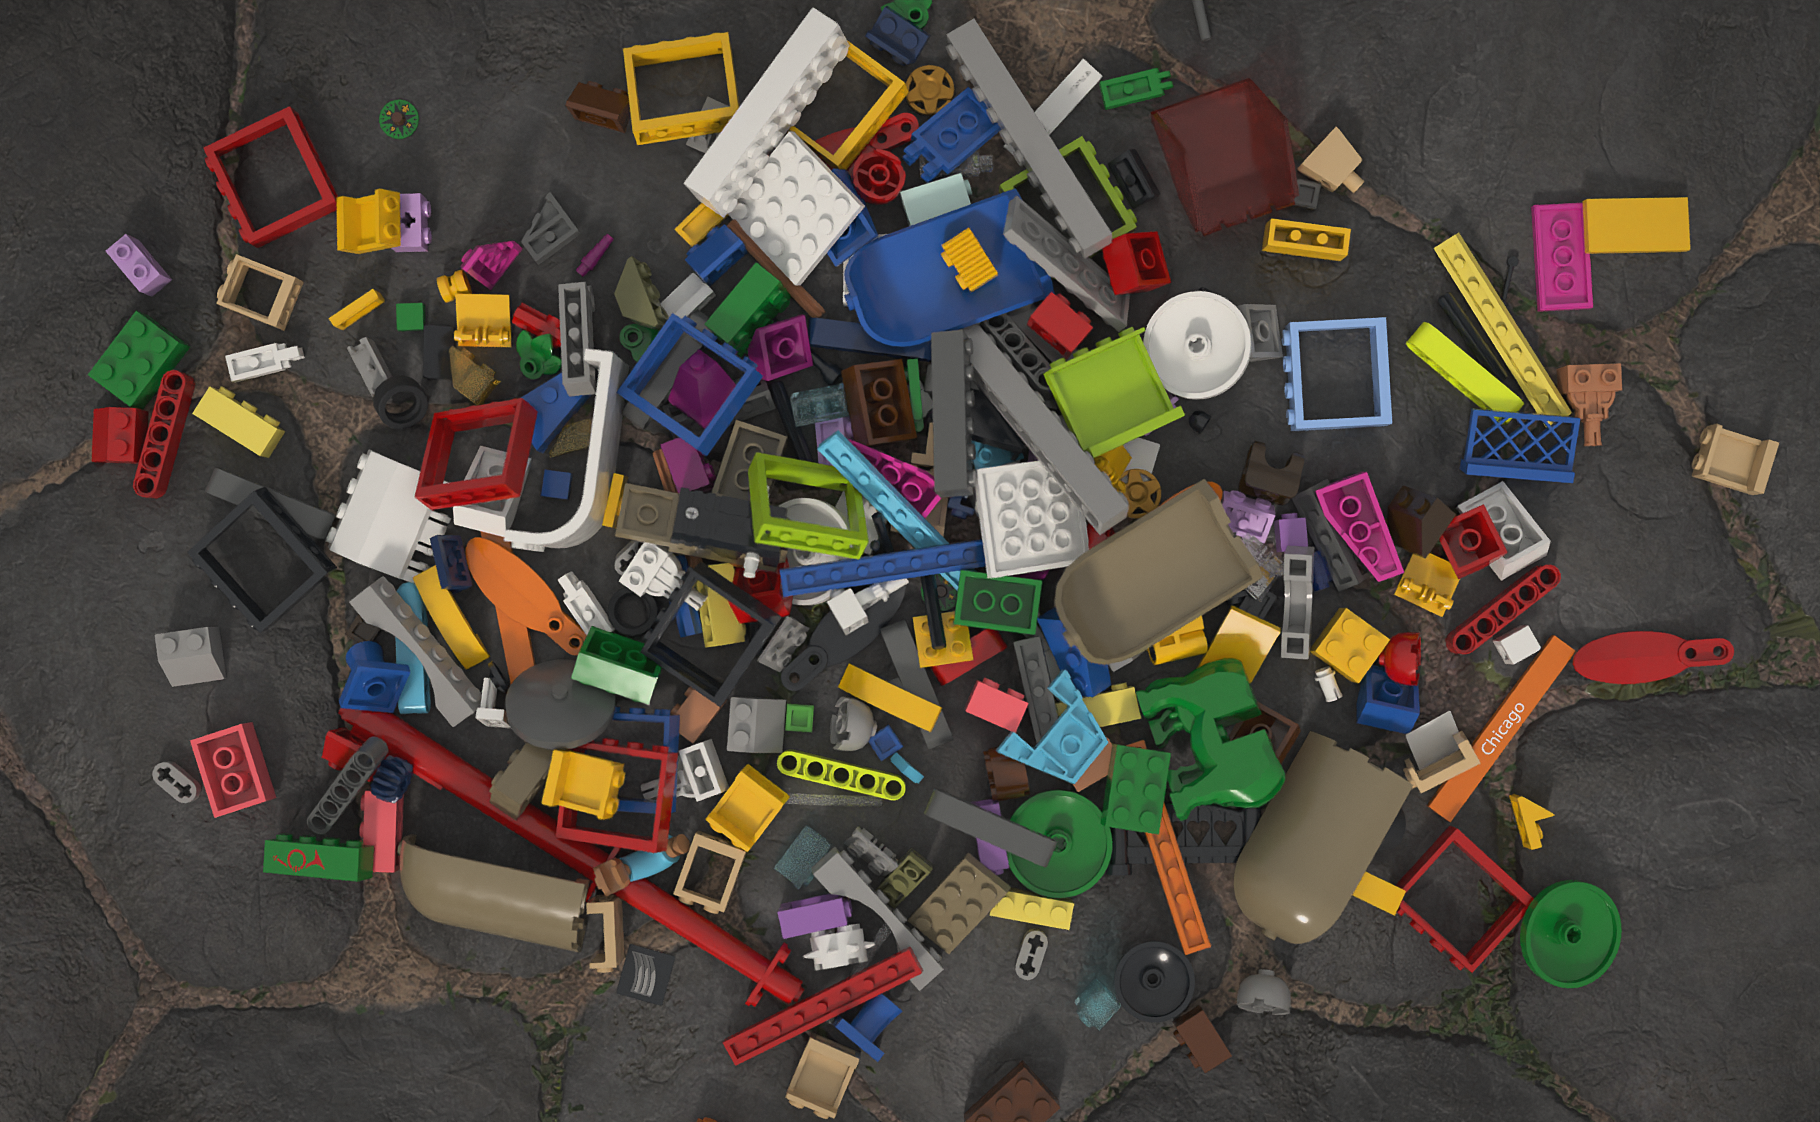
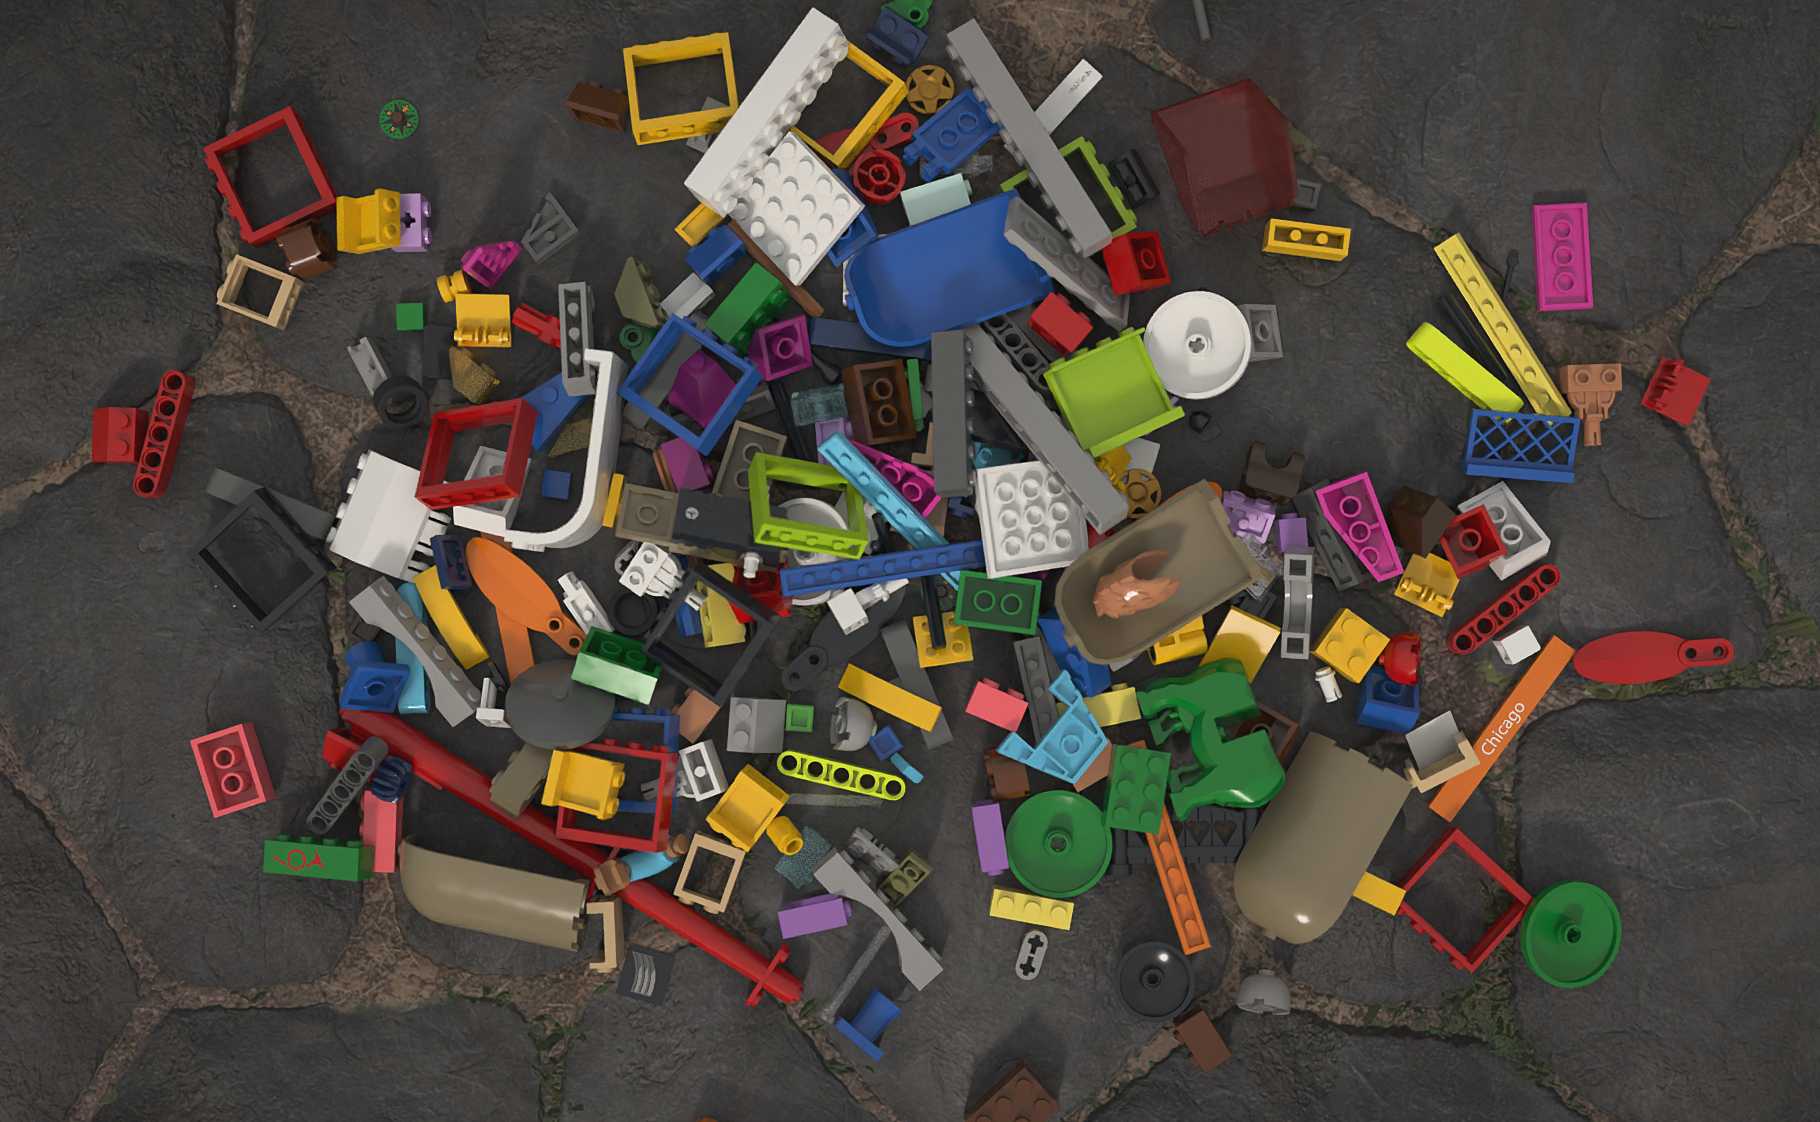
green brick [88,311,190,410] -> none
lavender brick [106,234,172,297] -> none
light grey beam [152,761,201,803] -> none
light grey slope [155,627,226,687] -> none
light yellow brick [192,386,286,458] -> none
white hinge [225,343,305,383] -> none
yellow tile [329,289,385,330] -> none
green plate [516,330,562,379] -> none
magenta animal [575,234,614,277] -> none
red plate [723,947,923,1066] -> none
light grey hinge [757,616,810,672] -> none
tan panel [785,1032,861,1119] -> none
white brick [804,924,875,971] -> none
dark tan plate [908,853,1011,954] -> none
dark grey beam [924,788,1058,868] -> none
red beam [930,629,1008,686] -> none
yellow brick [940,228,998,293] -> none
clear light blue brick [1075,978,1121,1031] -> none
green hinge [1099,68,1174,110] -> none
light blue window [1281,317,1392,431] -> none
tan torso [1297,127,1365,193] -> none
clear blue brick [1313,550,1333,591] -> none
yellow slope [1509,794,1555,850] -> none
yellow tile [1583,197,1690,254] -> none
tan panel [1692,424,1779,495] -> none
none -> reddish brown brick [276,218,338,280]
none -> yellow brick [766,816,803,855]
none -> nougat head [1093,550,1181,618]
none -> red hinge [1640,356,1711,427]

